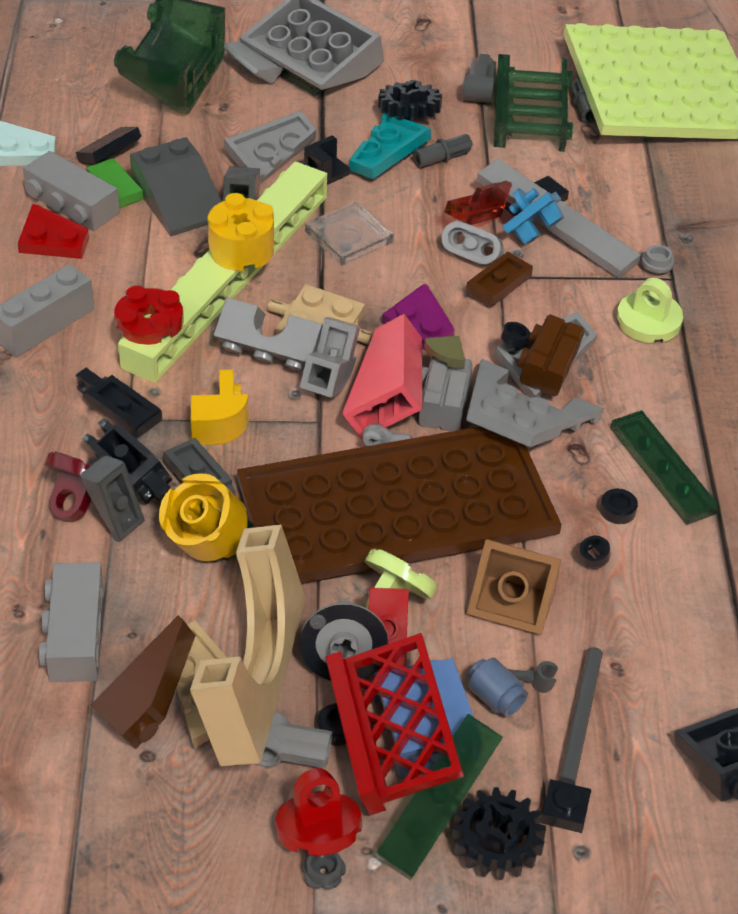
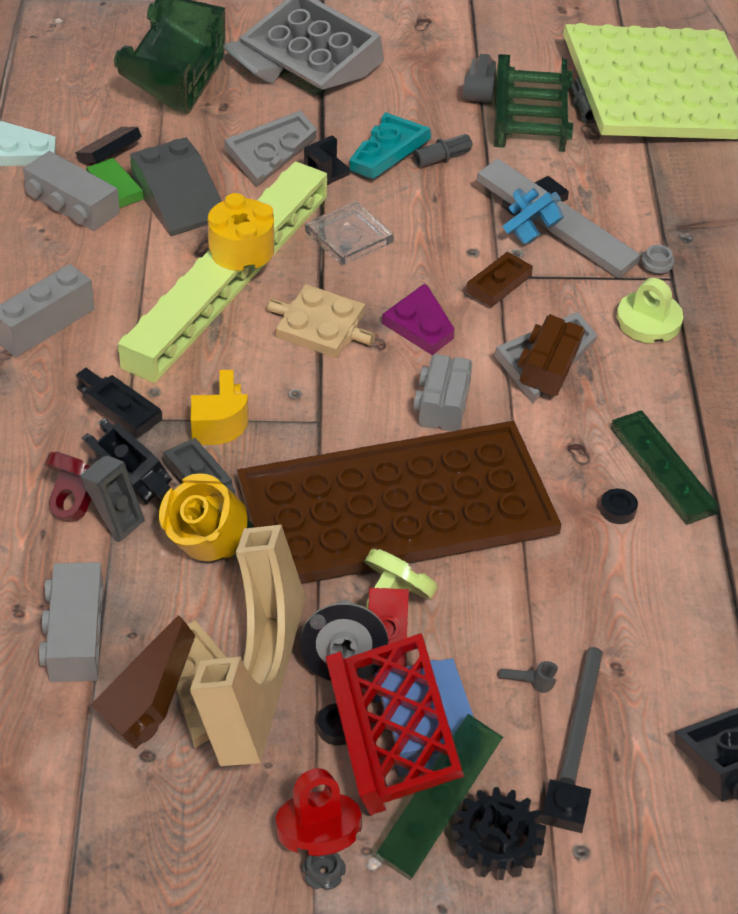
red wing [18,204,89,259] -> none
red plate [114,285,184,345] -> none
light grey arch [213,297,323,372] -> none
dark grey brick [223,166,260,201] -> none
light grey piece [256,712,332,768] -> none
light grey brick [300,317,361,398] -> none
coral slope [343,314,423,439] -> none
light grey arm [362,423,412,446] -> none
black gear [378,80,442,121] -> none
olive tile [424,336,465,368] -> none
light grey plate [442,221,504,266] -> none
clear red panel [444,180,512,225] -> none
light grey wing [466,359,604,447] -> none
medium nougat slope [466,539,561,635] -> none
sand blue brick [468,658,528,717] -> none
black hinge [500,322,530,352] -> none
black hinge [580,535,611,569] -> none

